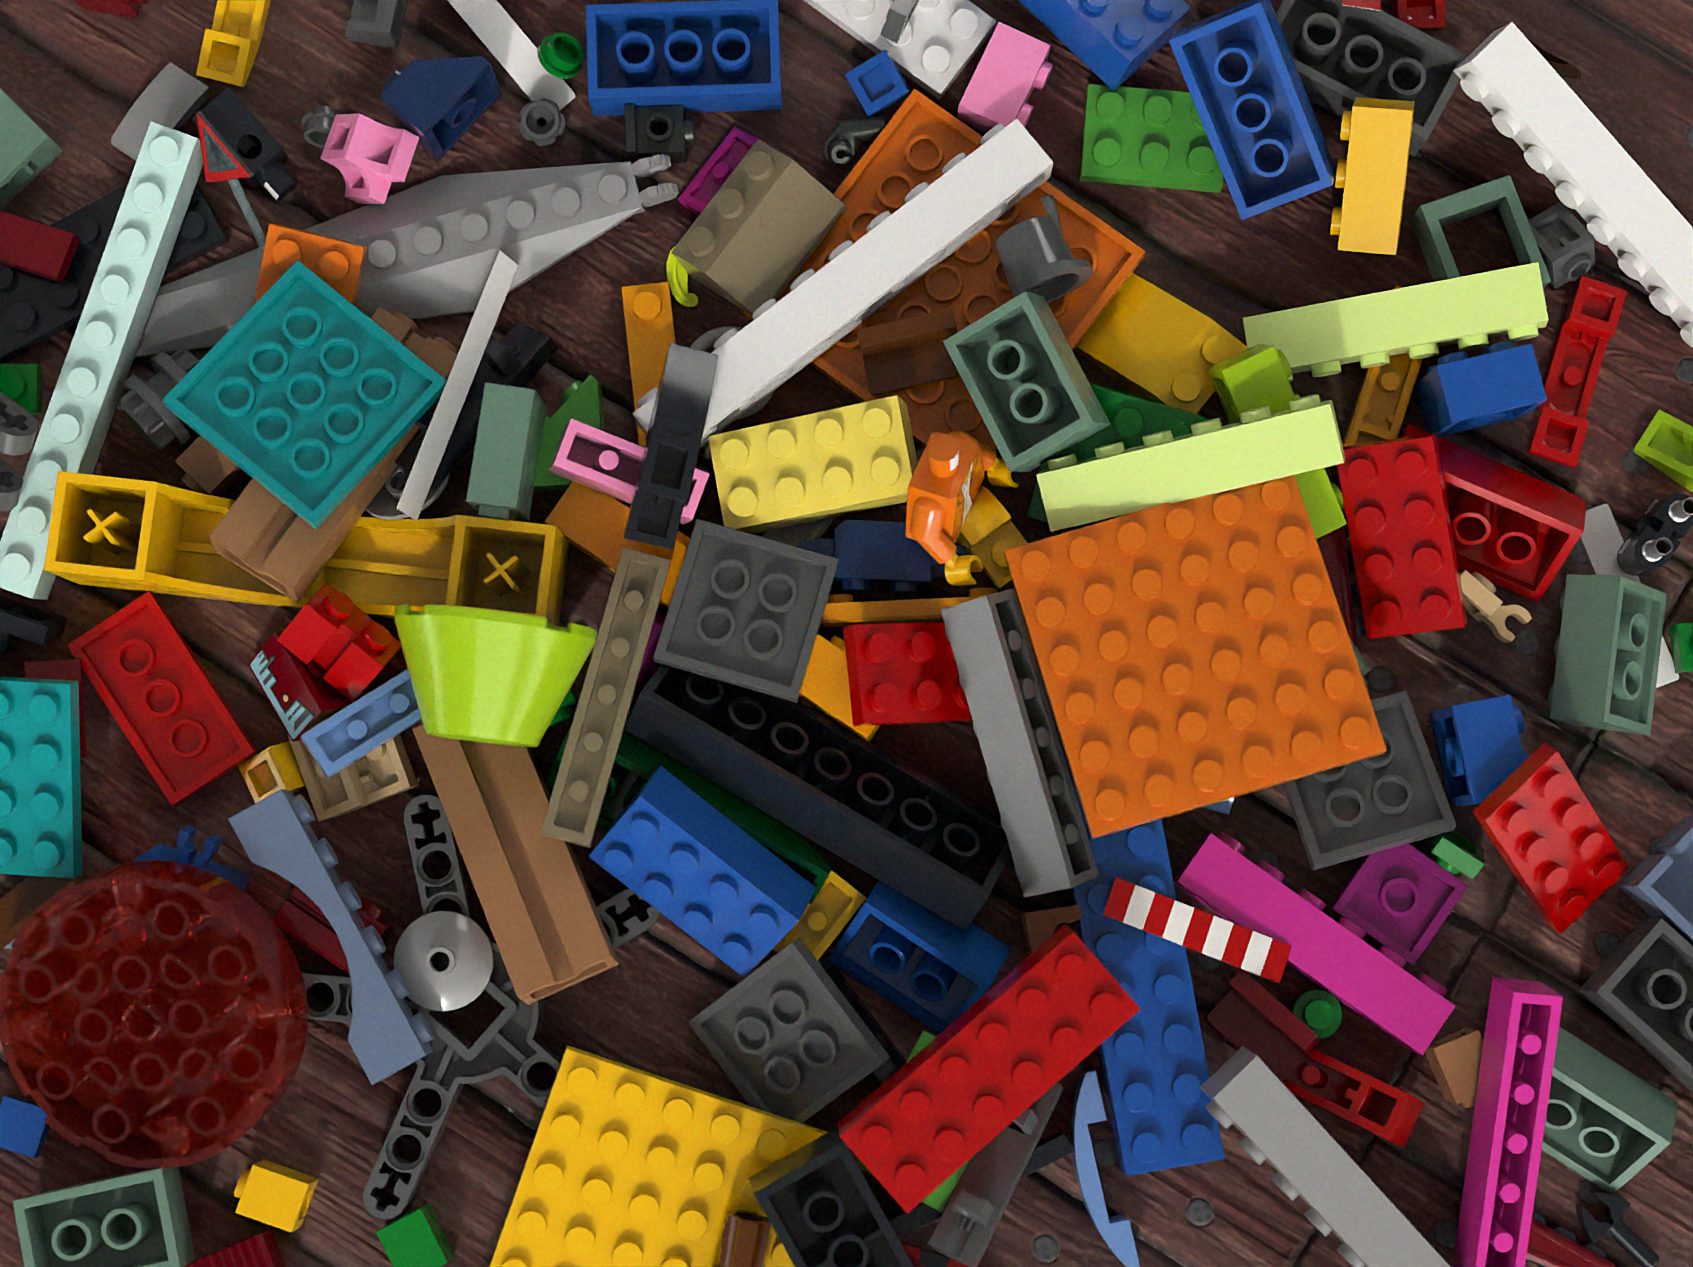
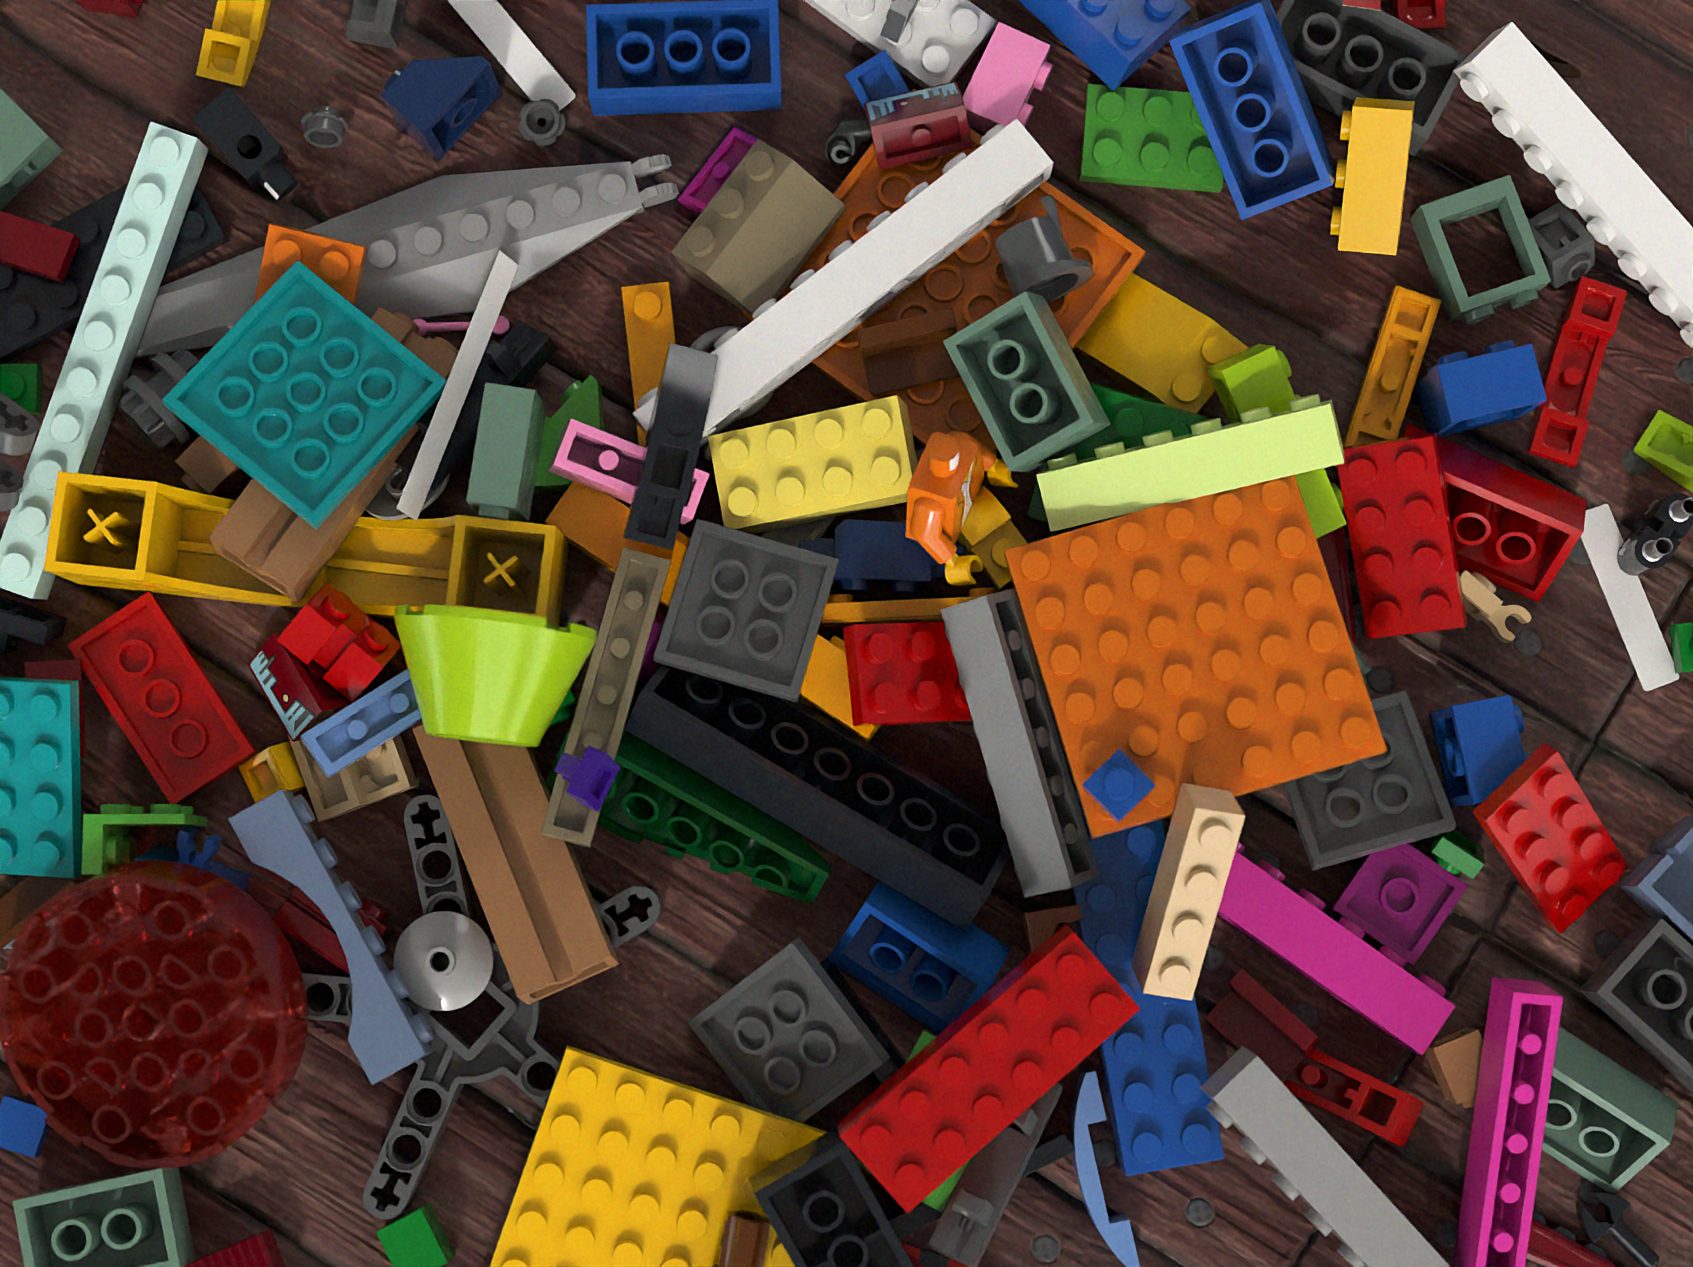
light grey slope [111,62,209,161] -> none
clear light blue piece [196,111,266,254] -> none
yellow brick [234,1159,319,1233] -> none
bright pink brick [320,113,420,204] -> none
green plate [537,32,584,79] -> none
blue brick [588,766,816,978] -> none
pearl dark grey brick [624,104,695,164] -> none
neon yellow piece [666,247,698,308] -> none
yellow plate [773,870,867,961] -> none
sticker [1103,877,1292,983] -> none
yellowish green brick [1243,262,1548,382] -> none
green plate [1292,989,1342,1039] -> none
sand green slope [1548,574,1667,736] -> none
none -> bright green bracket [81,804,207,876]
none -> bright pink hinge [413,315,510,336]
none -> dark purple tile [554,746,620,812]
none -> dark red panel [864,82,972,170]
none -> blue plate [1082,749,1156,823]
none -> tan brick [1131,783,1245,1001]

